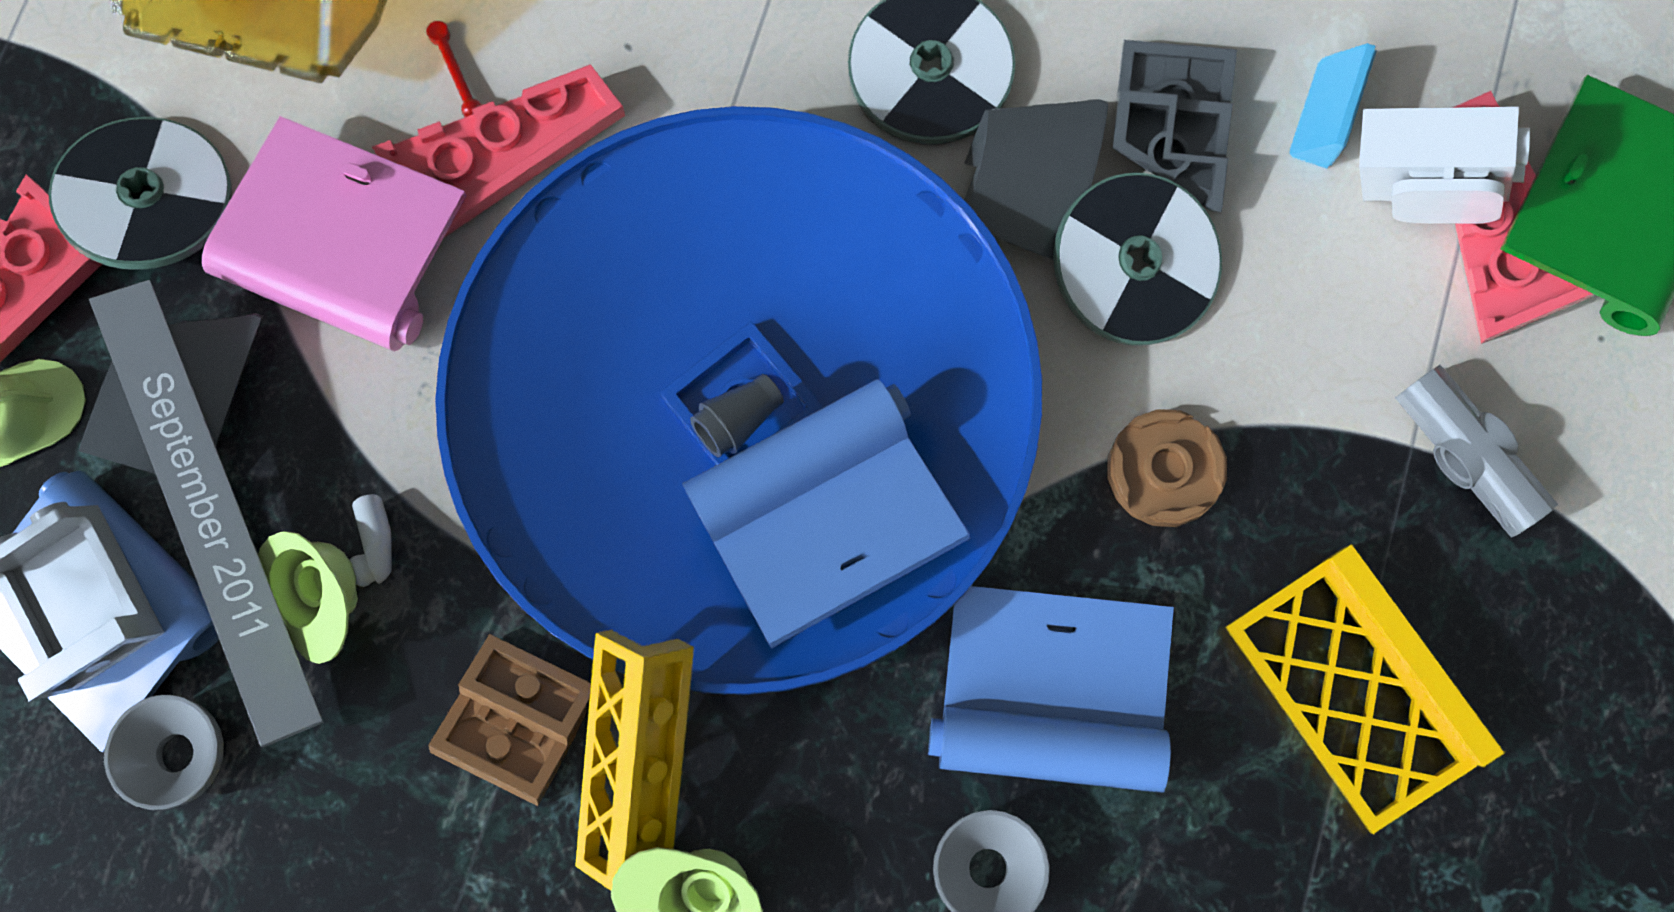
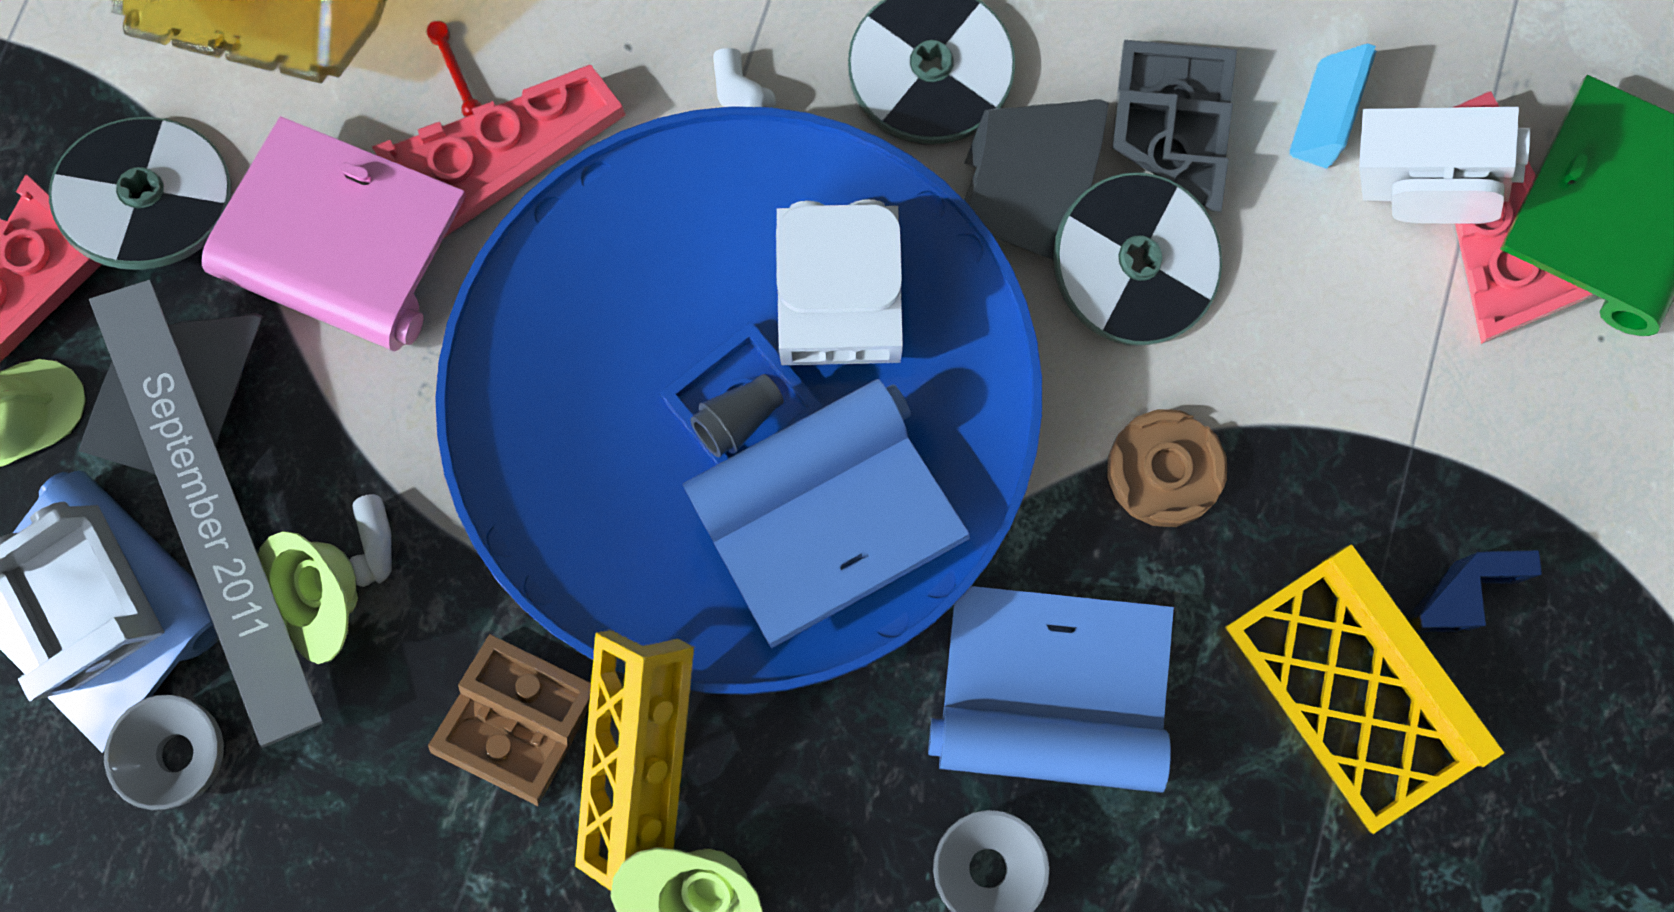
light grey piece [1395,365,1558,538] -> none
none -> white arm [713,48,776,108]
none -> white brick [776,200,903,365]
none -> dark blue slope [1406,550,1542,634]

